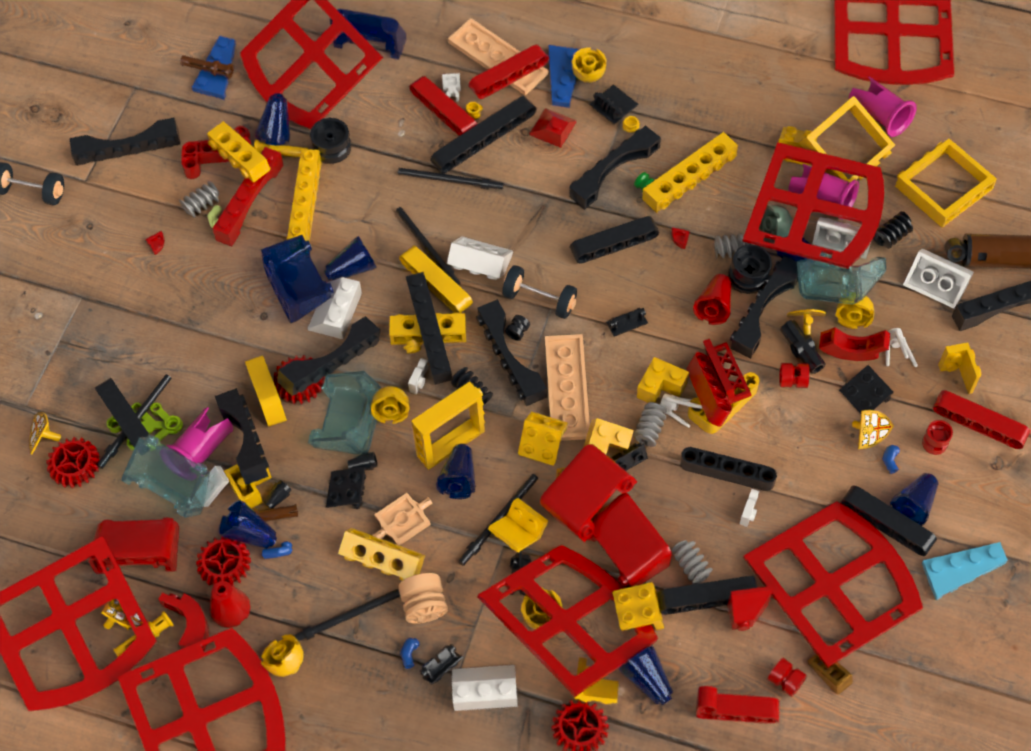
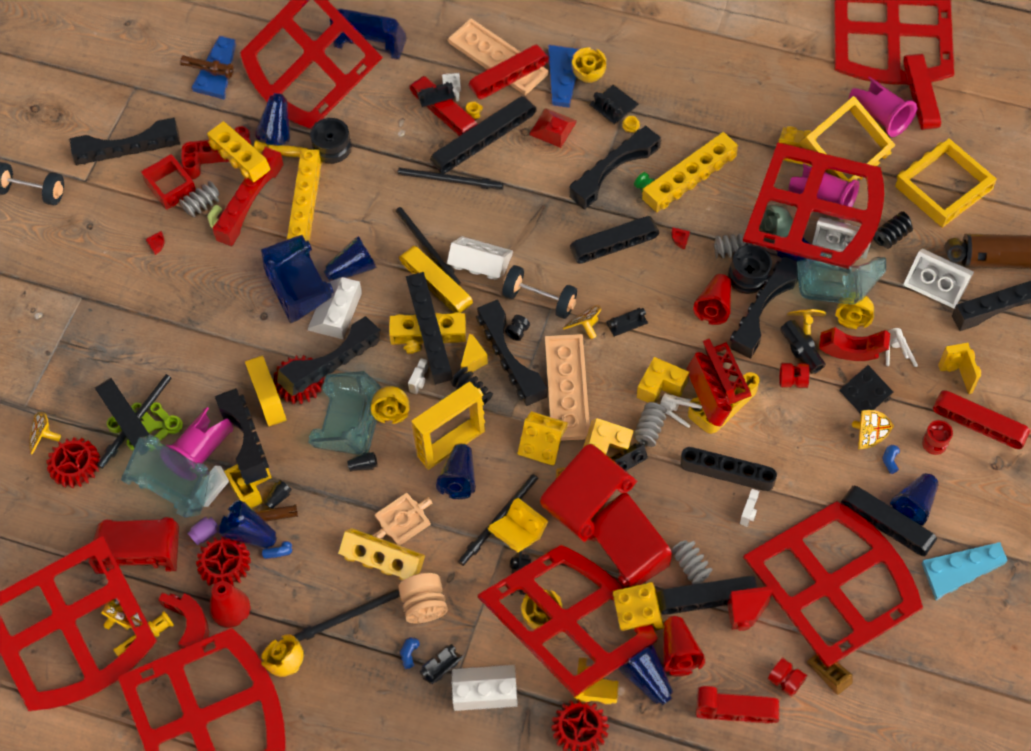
black hinge [326,467,366,509] -> none
none -> red window [141,154,196,210]
none -> medium lavender brick [188,516,218,545]
none -> black hinge [417,82,455,107]
none -> yellow slope [460,334,488,372]
none -> yellow shield [563,305,602,339]
none -> red cone [663,616,705,676]
none -> red beam [903,53,941,130]

